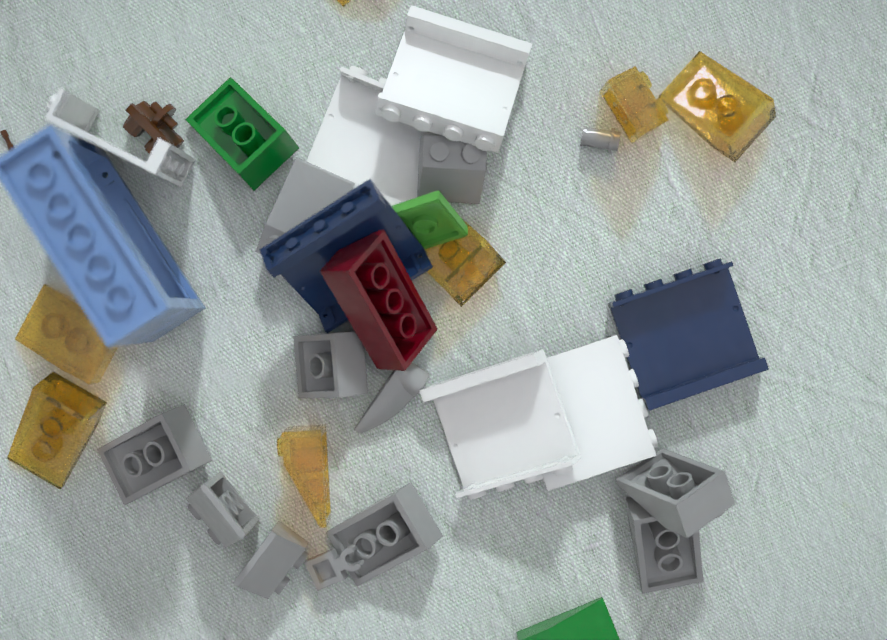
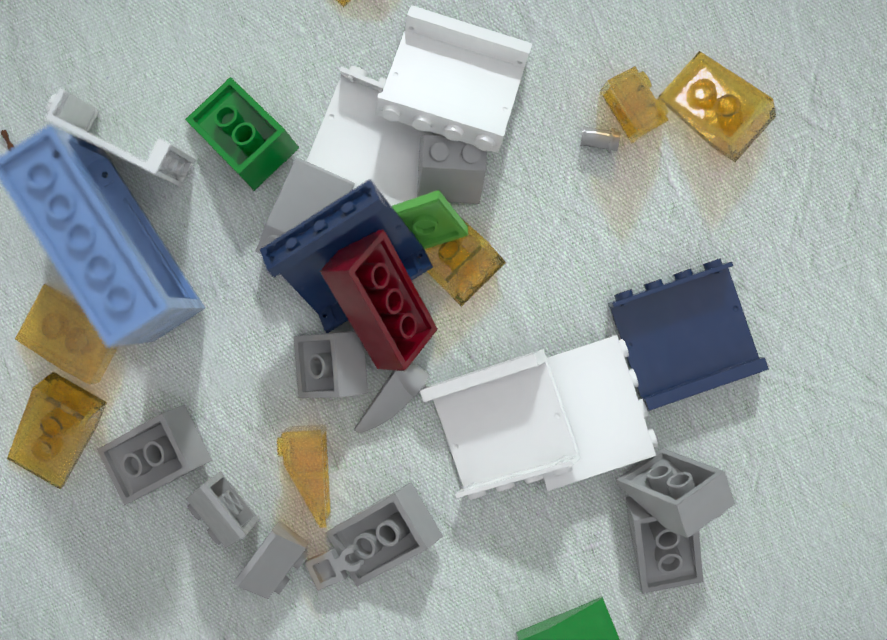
reddish brown hips [123,101,184,154] -> none

